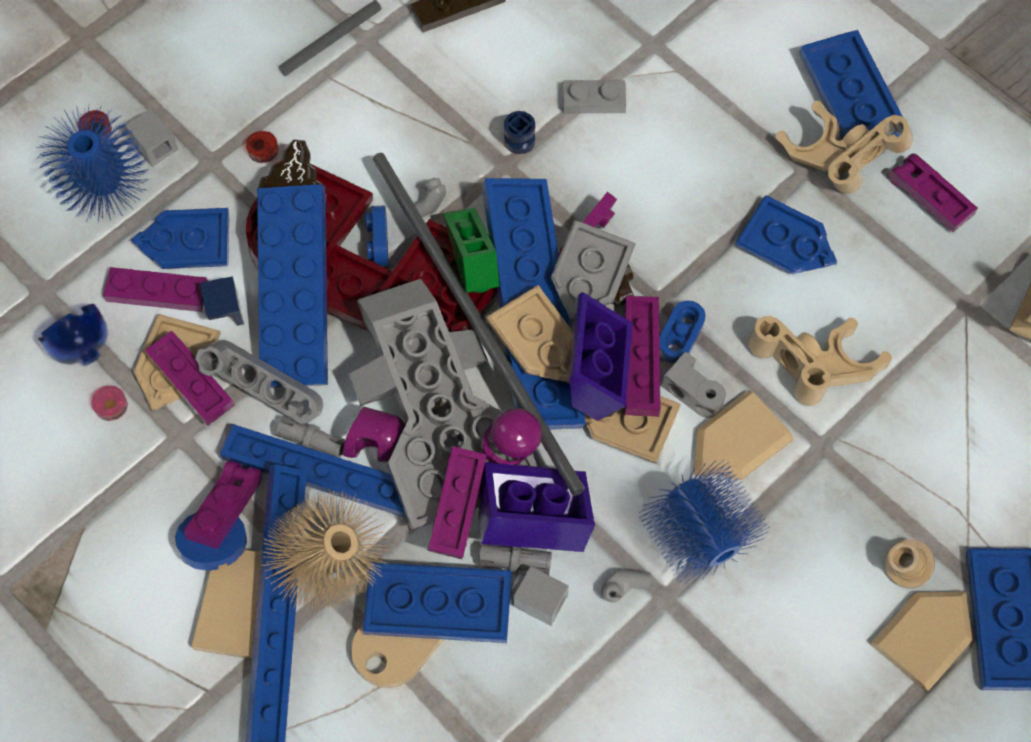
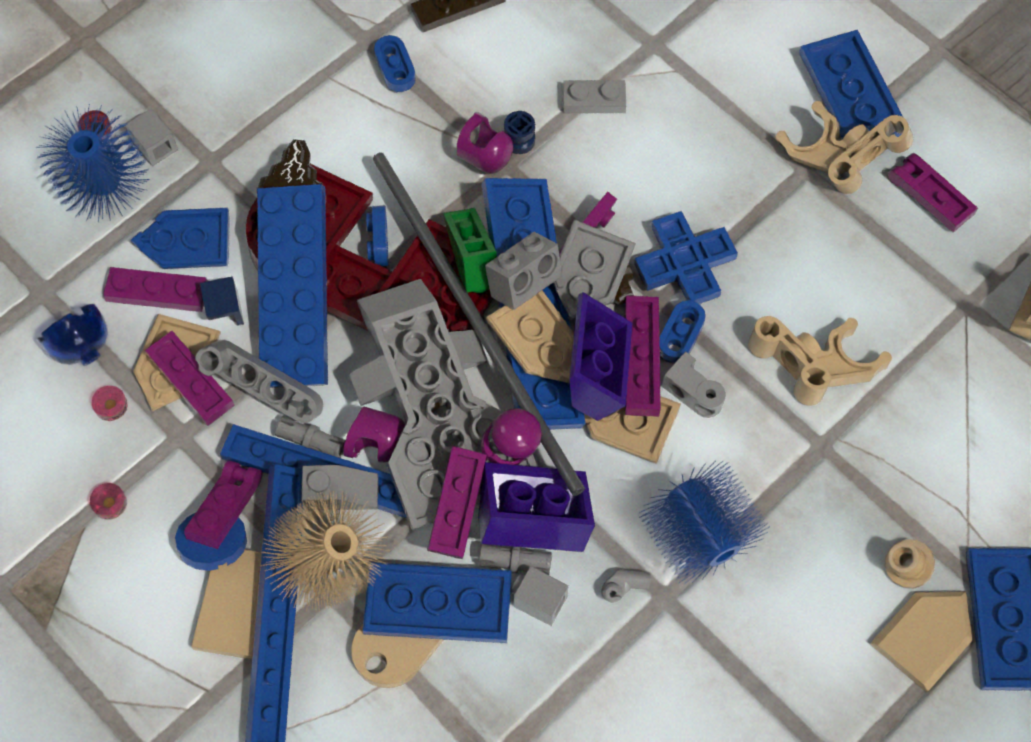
clear red tile [246,131,279,163] -> none
dark grey piece [279,0,382,76] -> none
light grey arm [414,178,446,218] -> none
tan tile [693,390,794,480] -> none
blue tile [735,195,837,274] -> none
none -> clear pink tile [90,483,127,520]
none -> light grey slope [302,465,378,511]
none -> blue plate [374,35,416,92]
none -> magenta helmet [457,112,513,174]
none -> light grey brick [485,232,563,310]
none -> blue plate [634,211,738,304]

